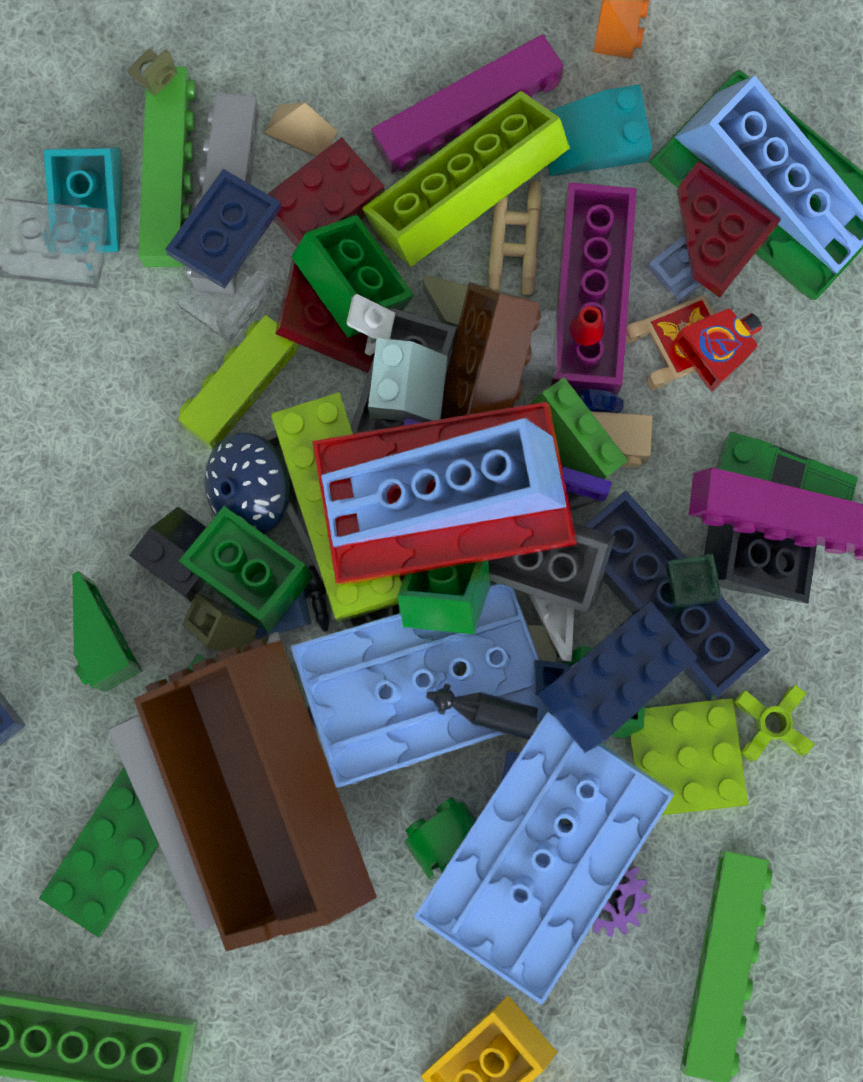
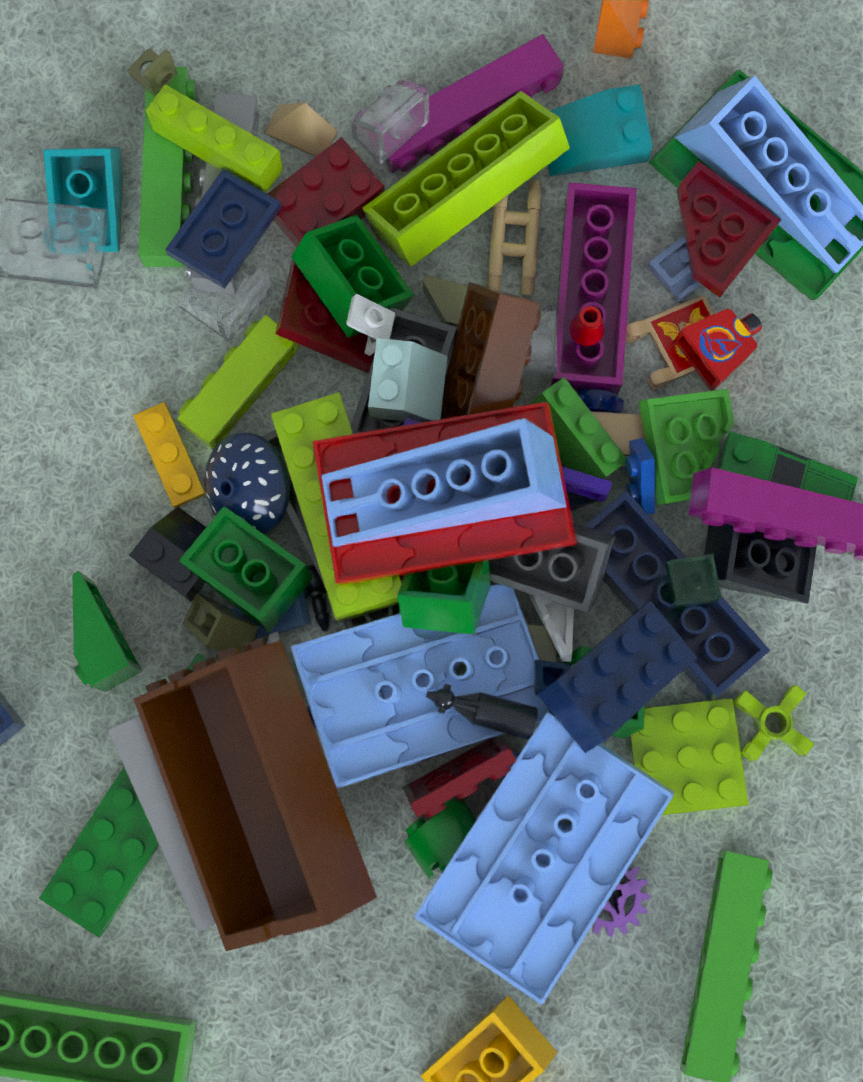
none -> yellow plate [133,402,206,509]
none -> lime brick [146,84,283,193]
none -> clear slope [351,79,429,165]
none -> dark red plate [402,737,516,818]
none -> blue plate [625,438,655,515]
none -> bright green plate [639,389,734,505]

